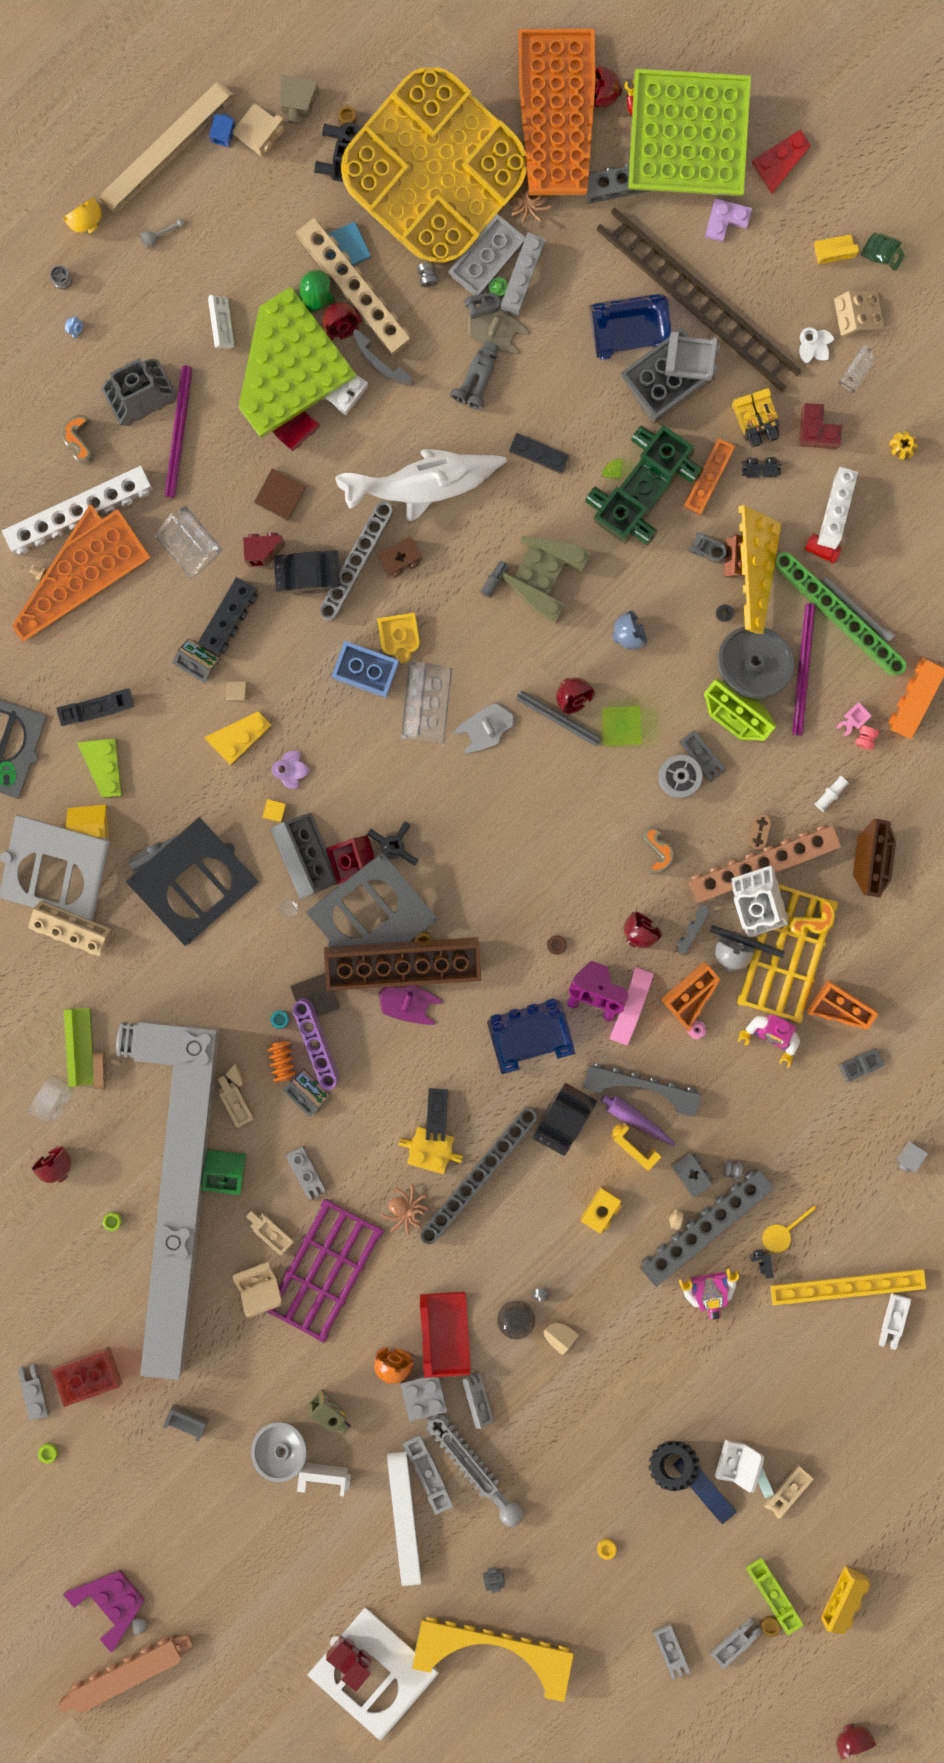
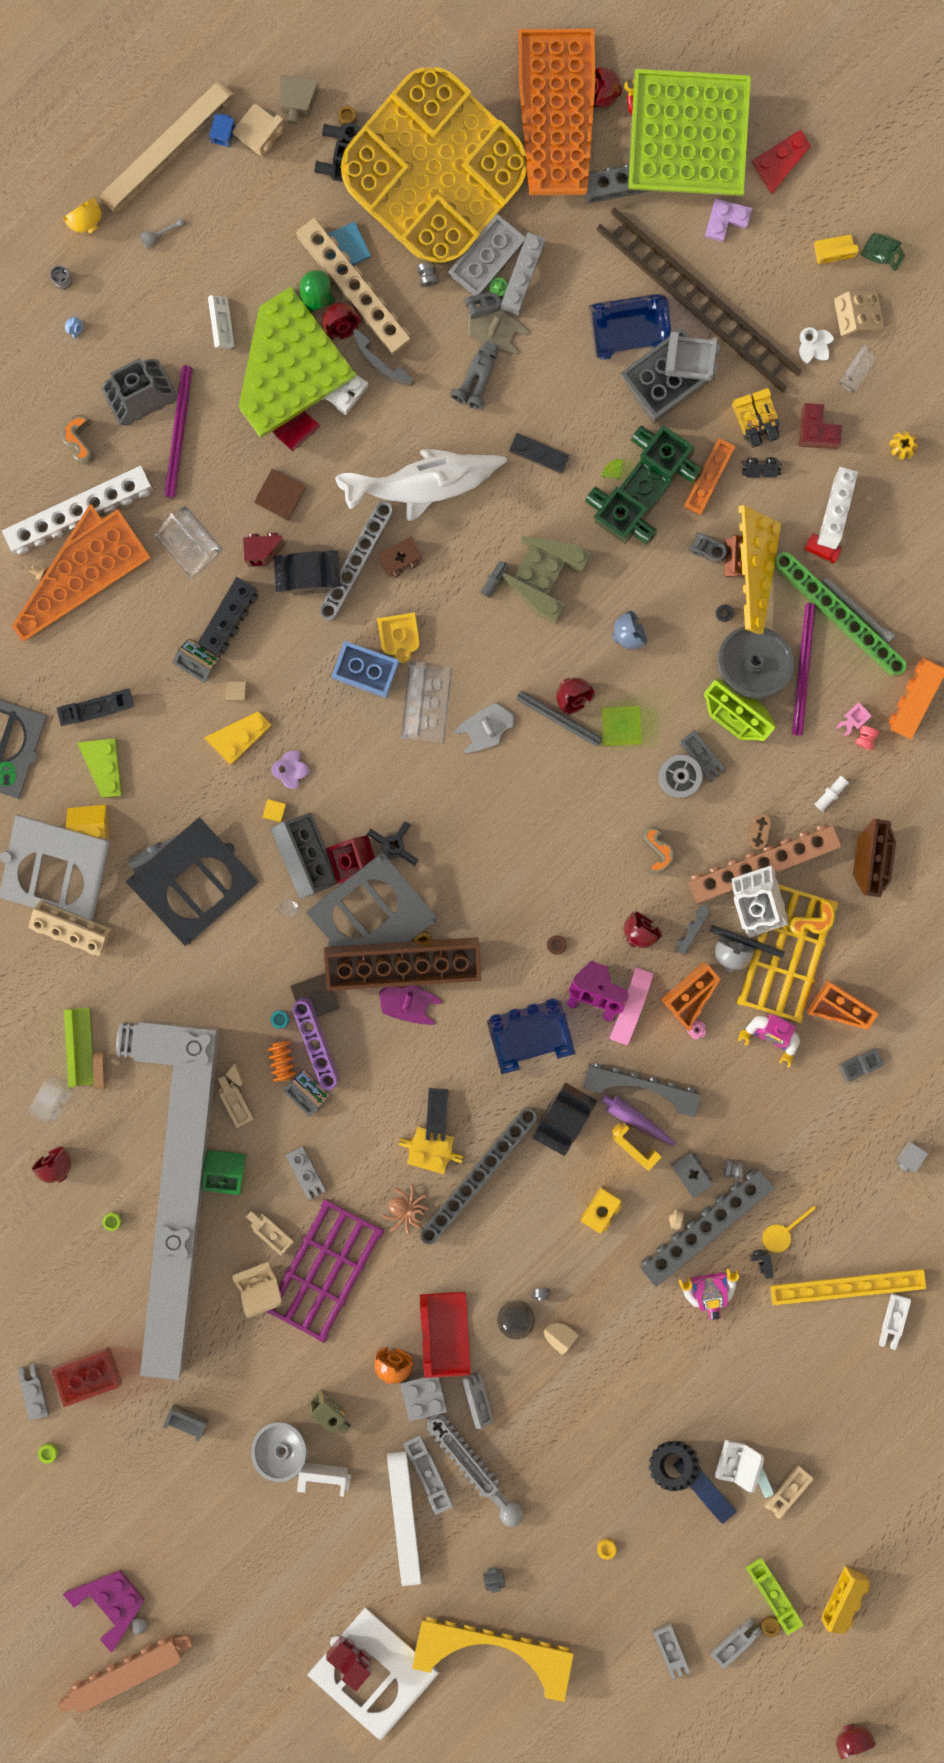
medium nougat animal [511,177,552,223] -> none

